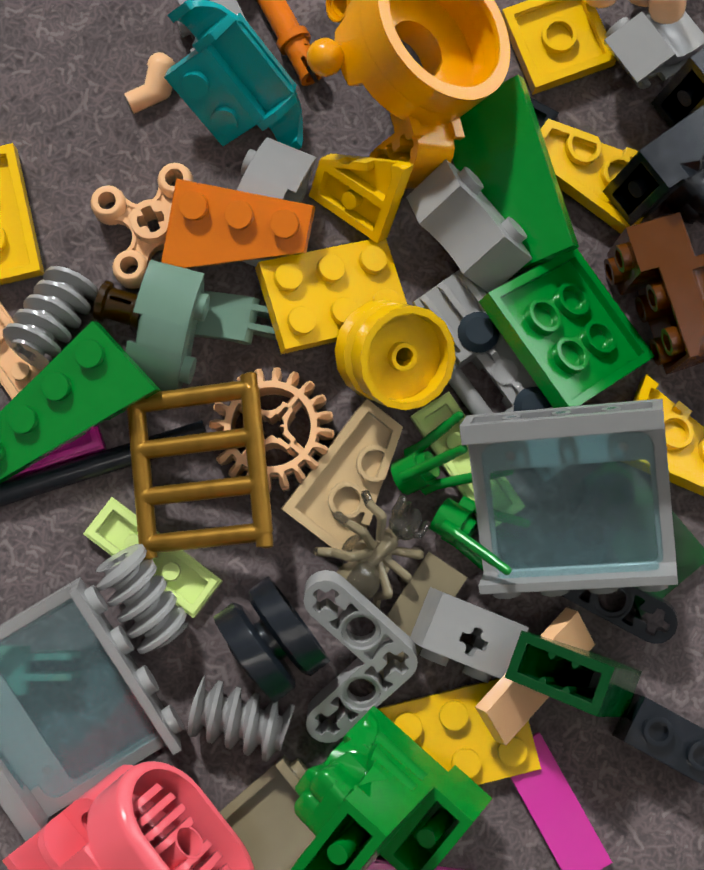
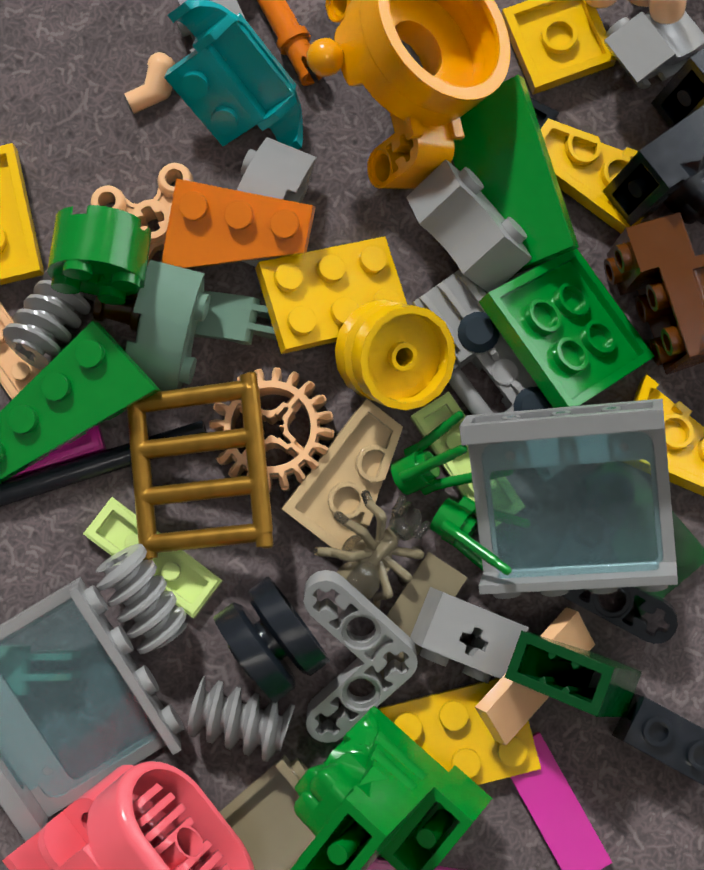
yellow wing [309,154,414,243] -> none
none -> green brick [47,205,151,305]

